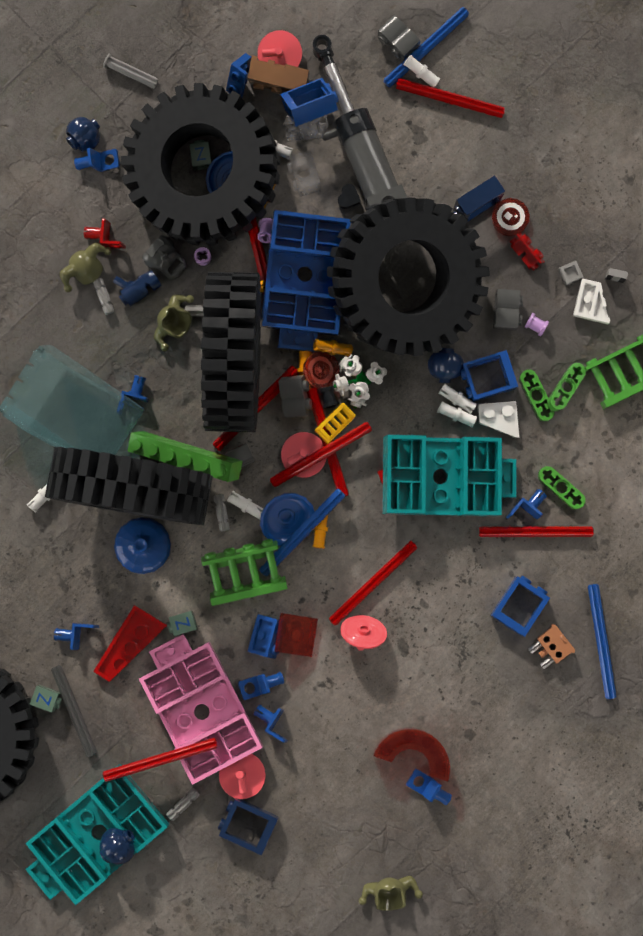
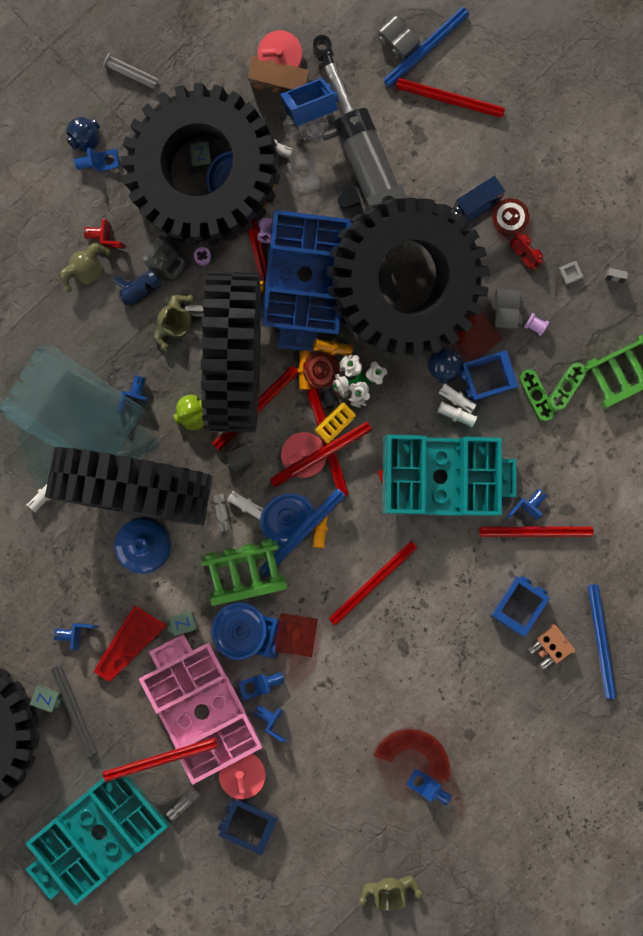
light grey axle [93,278,114,315] -> none
dark blue plant [100,828,135,865] -> none
bright green brick [128,431,243,482] -> none
blue bracket [226,53,252,98] -> none
dark grey brick [279,375,312,418] -> none
coral shield [340,615,387,651] -> none
white pin [403,55,440,87] -> none
white wing [477,401,519,438] -> none
bright green beam [538,466,585,509] -> none
white wing [573,278,610,325] -> none
none -> lime plant [173,394,204,430]
none -> blue hat [211,602,266,660]
none -> clear red tile [456,313,502,361]

